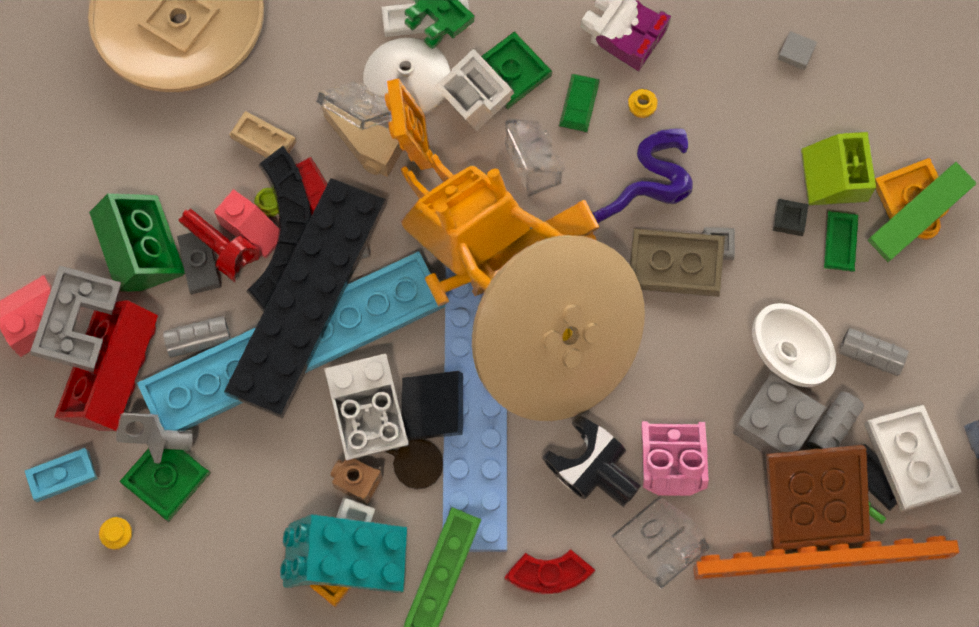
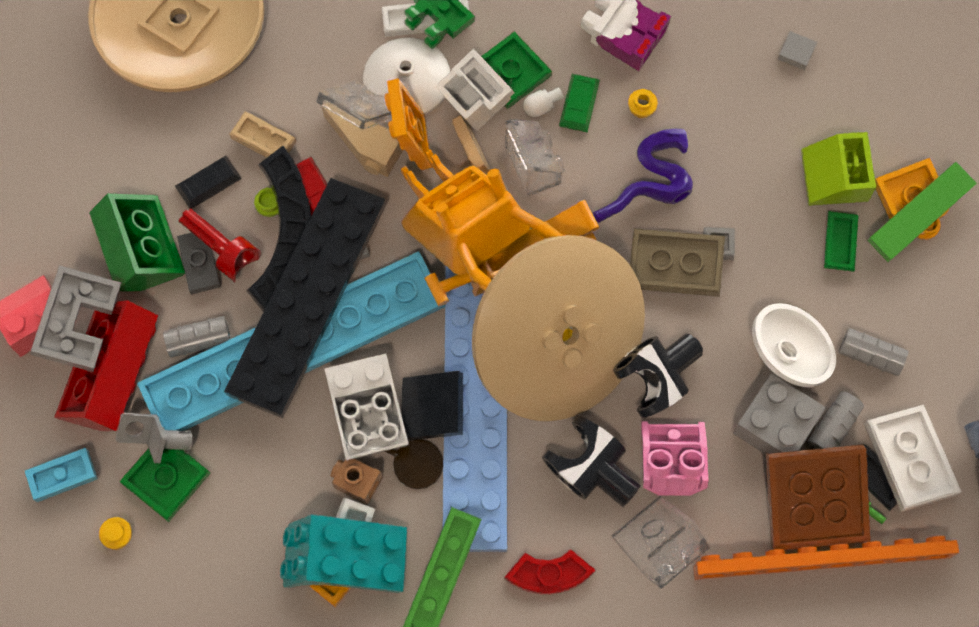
coral slope [214,189,279,259] -> none
pearl dark grey plate [772,199,809,236] -> none
none -> black tile [175,155,241,209]
none -> tan tile [452,115,491,175]
none -> white cylinder [523,87,564,117]
none -> black connector [613,333,703,418]

